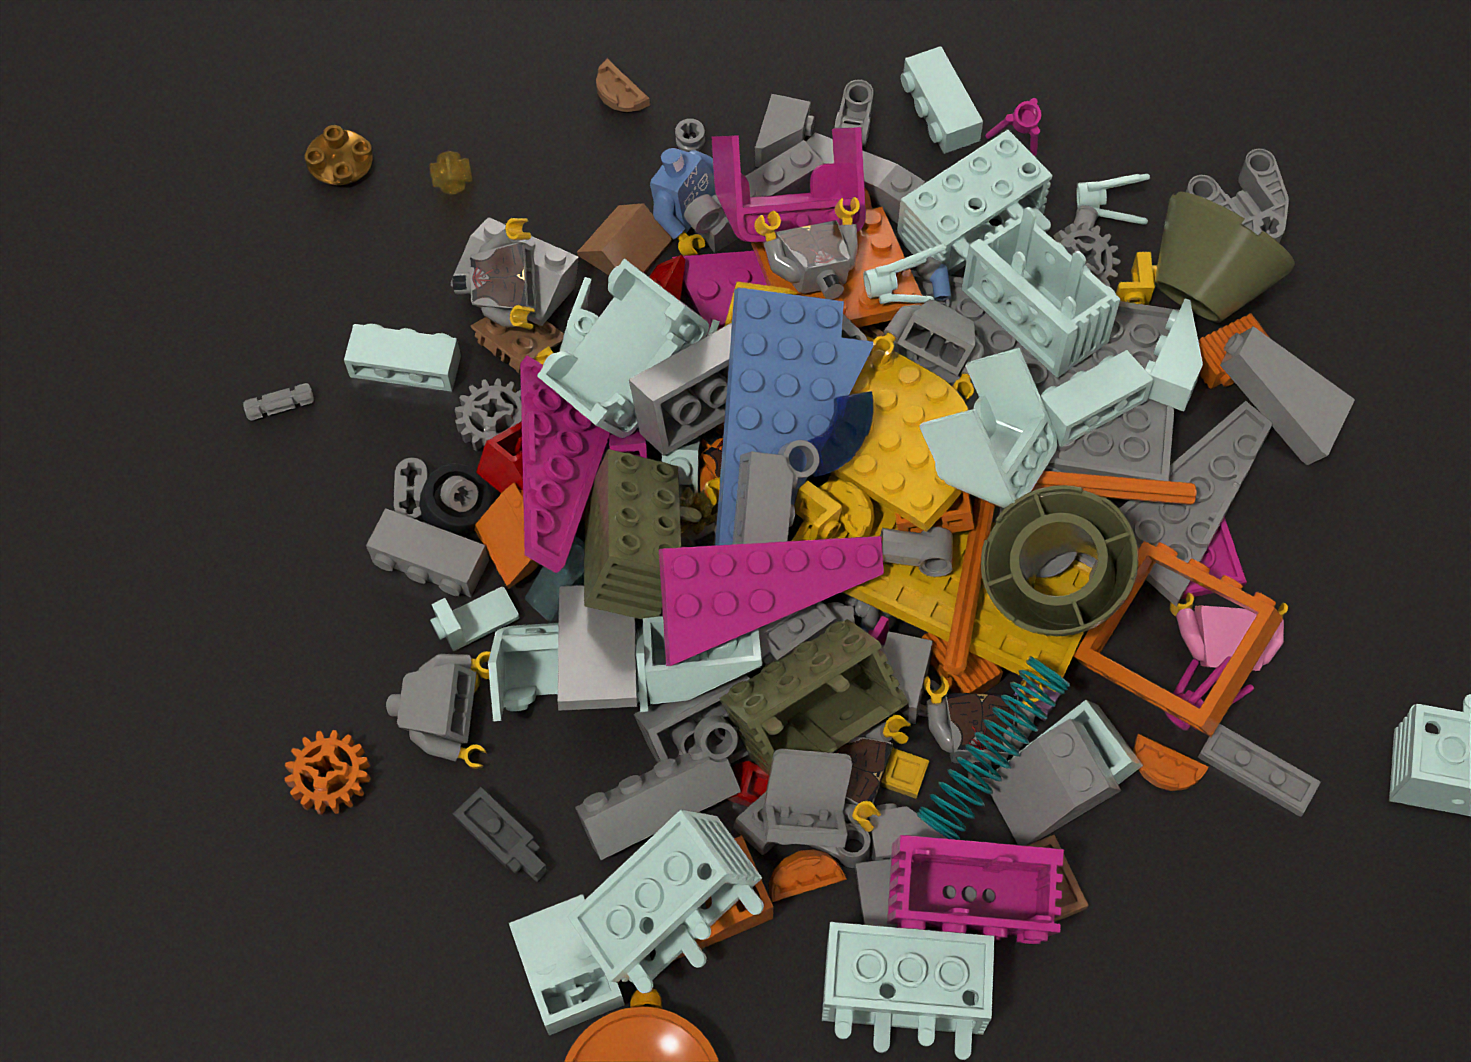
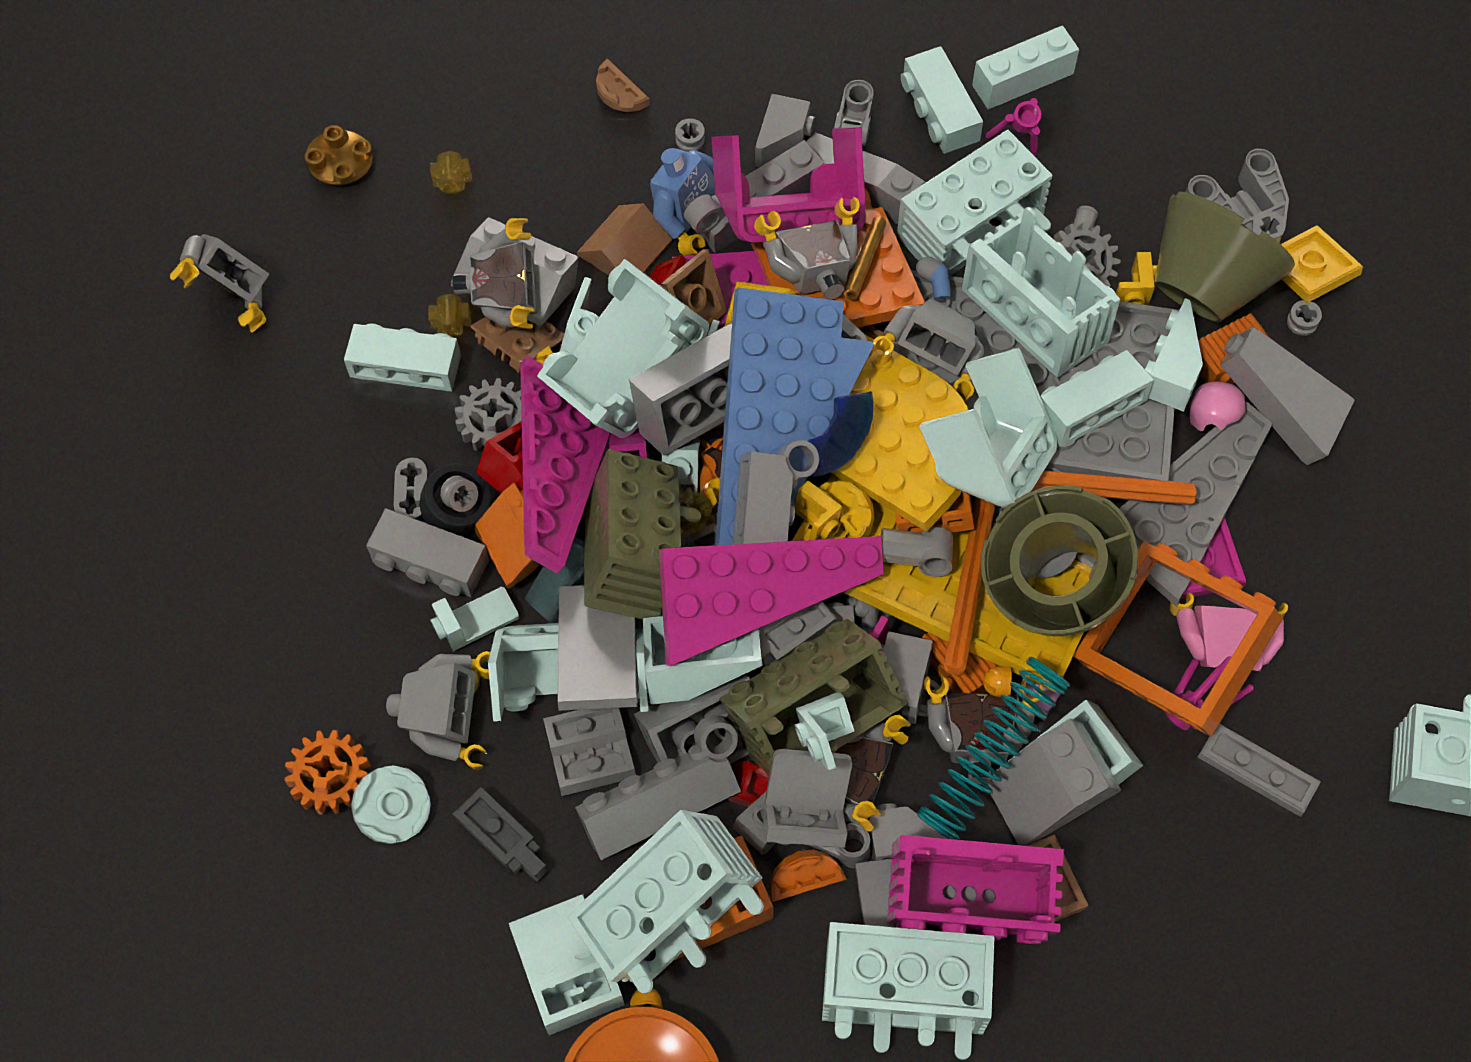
light grey axle [243,383,314,420] -> none
light aqua plant [863,244,946,304] -> none
yellow tile [880,748,929,799] -> none
light aqua plant [1076,174,1150,225] -> none
orange plate [1133,734,1209,791] -> none
none -> light grey torso [170,234,269,333]
none -> light aqua tile [351,765,431,844]
none -> clear yellow gear [428,294,471,337]
none -> light grey slope [543,708,636,796]
none -> medium nougat slope [660,249,727,327]
none -> light aqua bracket [795,693,854,771]
none -> pearl gold piece [844,217,886,300]
none -> light aqua brick [972,25,1079,109]
none -> light orange hinge [983,667,1012,697]
none -> bright pink hair [1190,381,1245,431]
none -> yellow tile [1281,225,1363,303]
none -> light grey bush [1287,300,1322,336]

